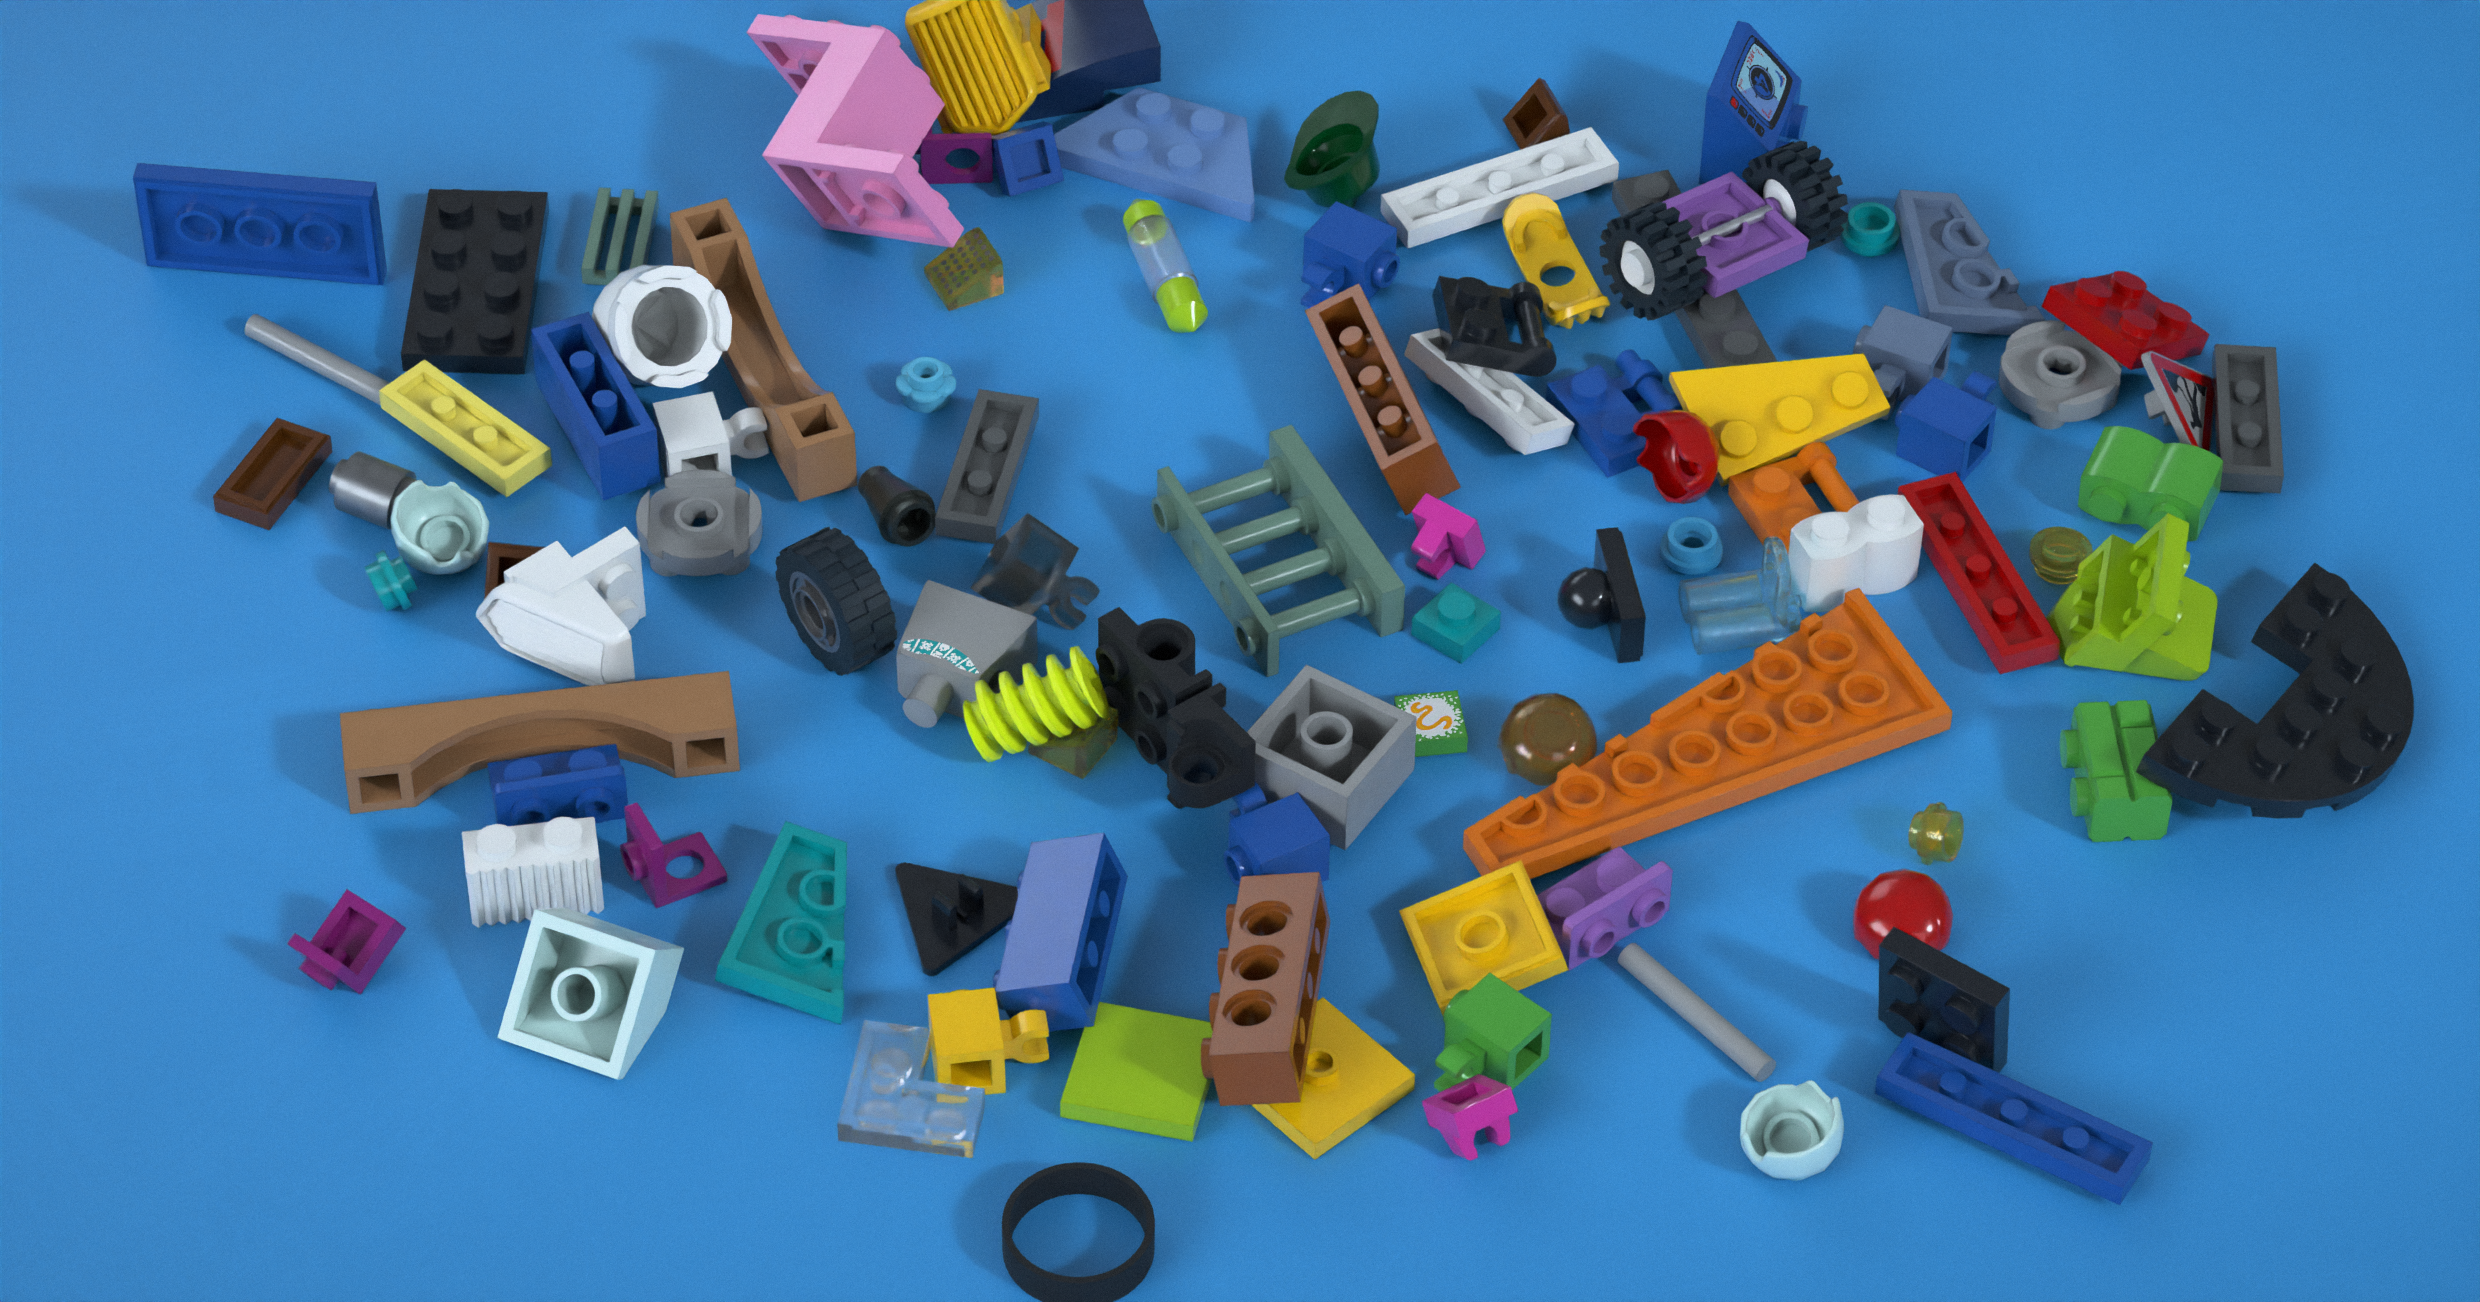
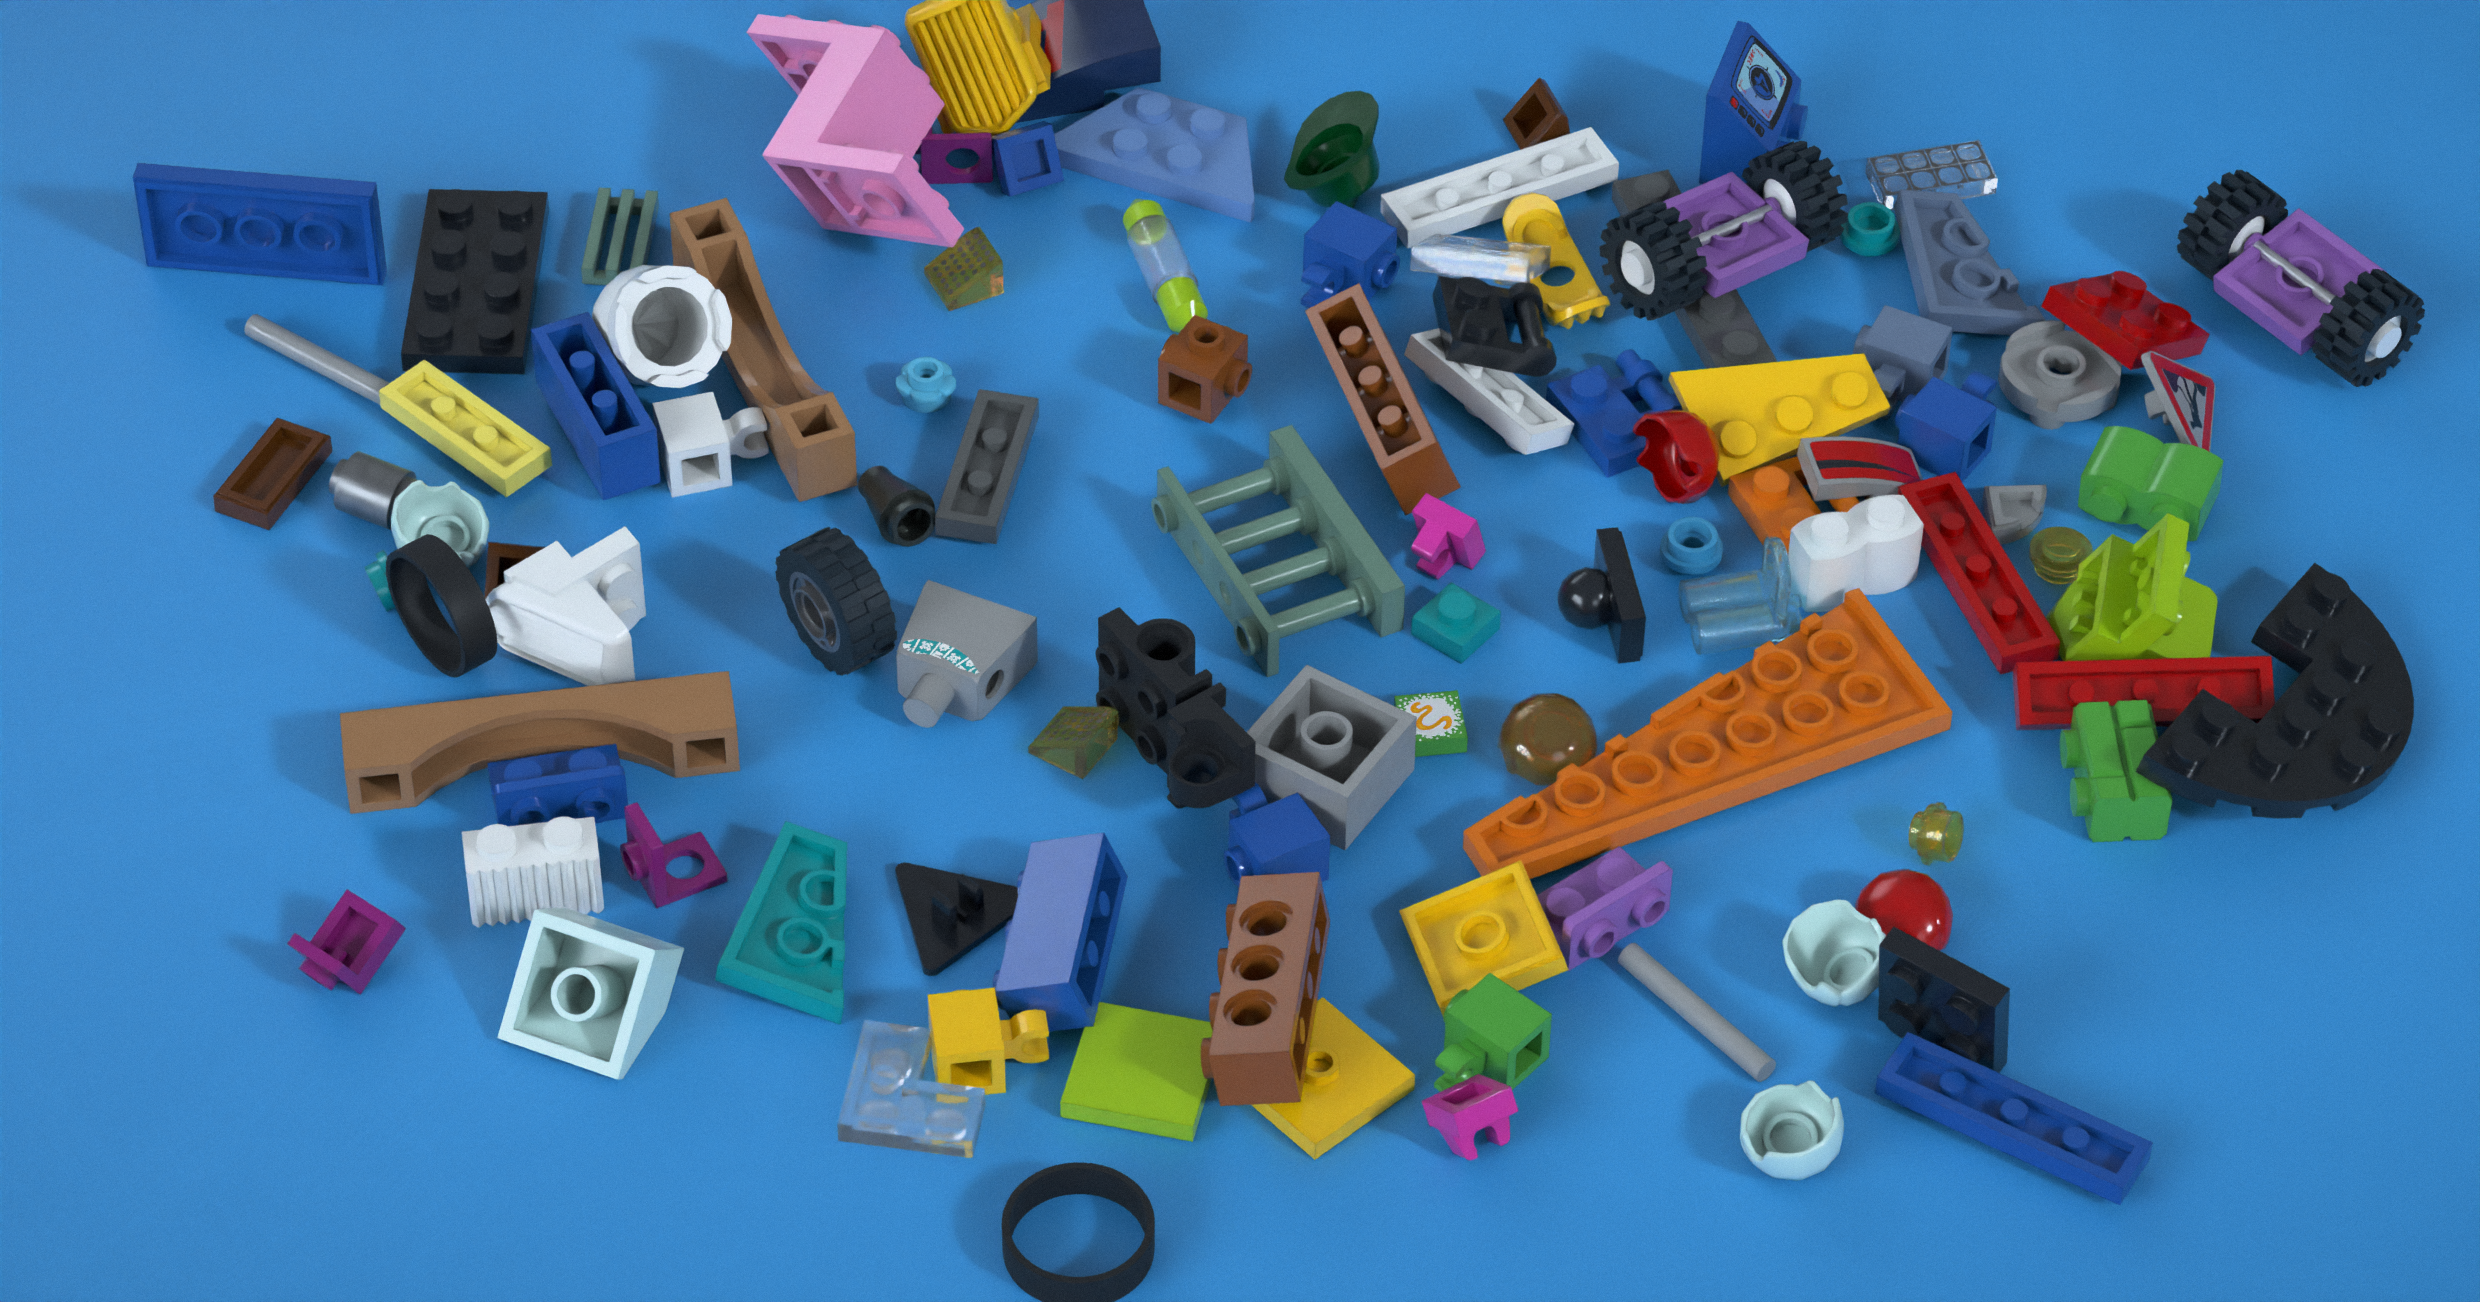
light grey plate [636,469,763,577] -> none
neon yellow piece [963,646,1109,763] -> none
clear smoke brick [971,513,1100,630] -> none
dark grey plate [2212,344,2284,494] -> none
none -> black tyre [386,534,497,678]
none -> dark orange brick [1158,315,1252,424]
none -> clear plate [1410,234,1551,286]
none -> light aqua hair [1782,899,1886,1007]
none -> slope [1797,436,1923,501]
none -> clear tile [1865,140,1998,211]
none -> light grey tile [1982,485,2047,545]
none -> red plate [2012,656,2275,730]
none -> plate [2177,170,2425,387]

